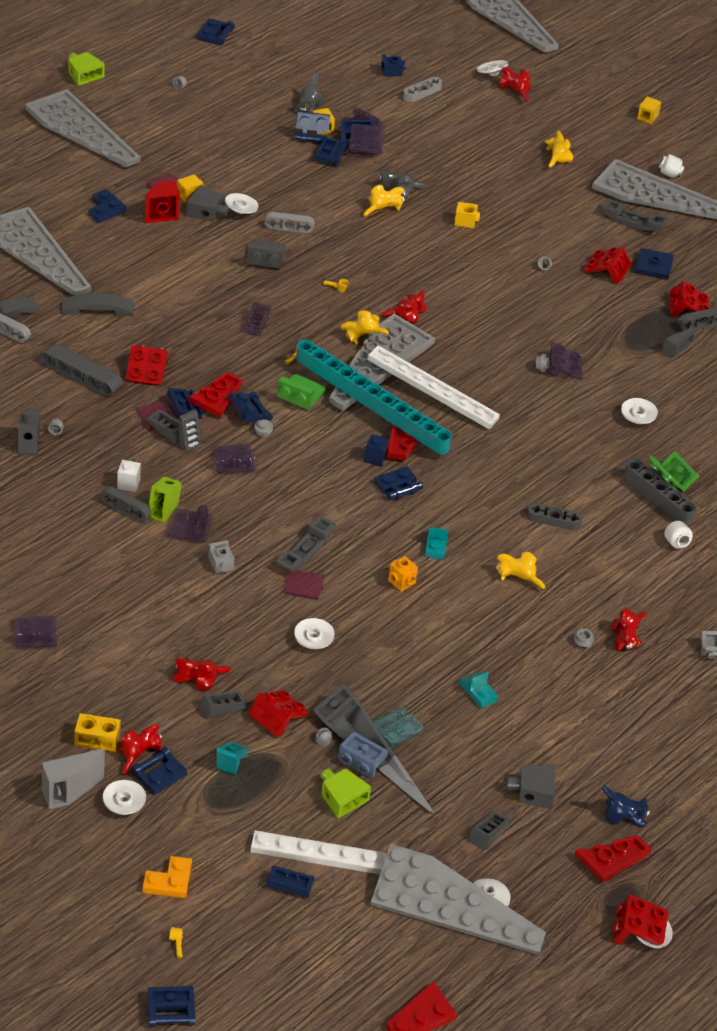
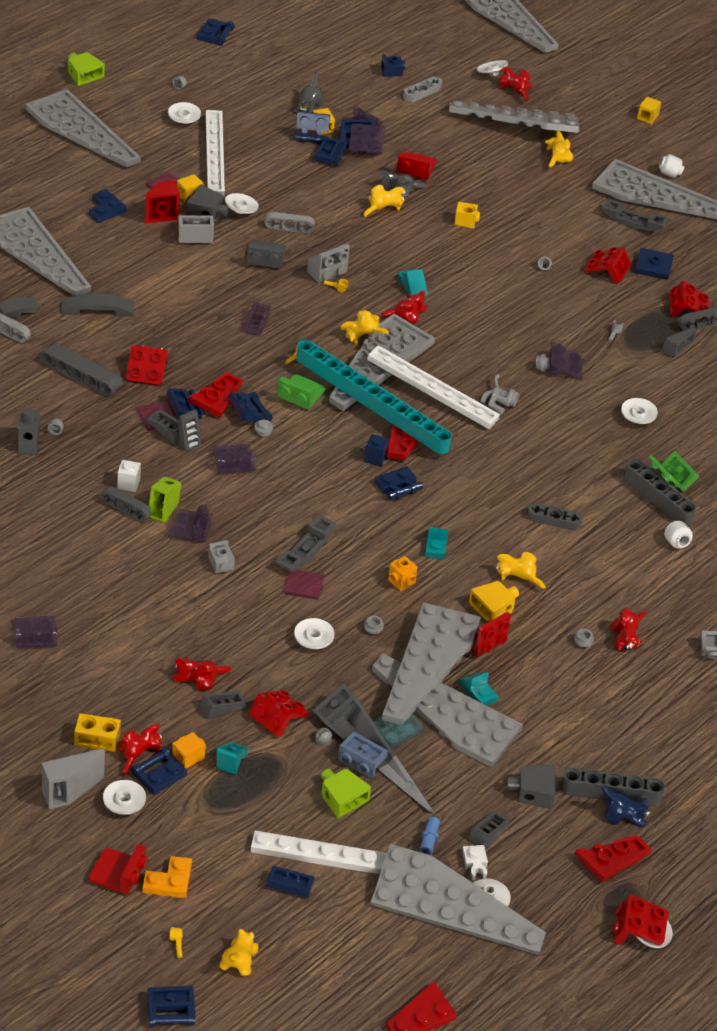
none -> red bracket [89,844,148,895]
none -> white dish [168,102,201,123]
none -> light orange brick [172,732,206,769]
none -> light grey slope [177,215,214,243]
none -> white plate [206,110,225,196]
none -> yellow animal [219,929,259,976]
none -> light grey slope [307,243,350,283]
none -> light grey plate [364,616,384,634]
none -> light grey wing [372,653,523,768]
none -> light grey wing [382,602,481,725]
none -> red bracket [396,152,437,180]
none -> teal slope [398,269,427,296]
none -> medium blue pin [419,817,440,855]
none -> light grey wing [449,100,580,133]
none -> white plate [462,845,488,880]
none -> yellow torso [469,581,519,622]
none -> red bracket [470,612,511,657]
none -> light grey piece [480,374,519,415]
none -> dark grey beam [560,767,665,806]
none -> light grey hand [608,320,624,342]

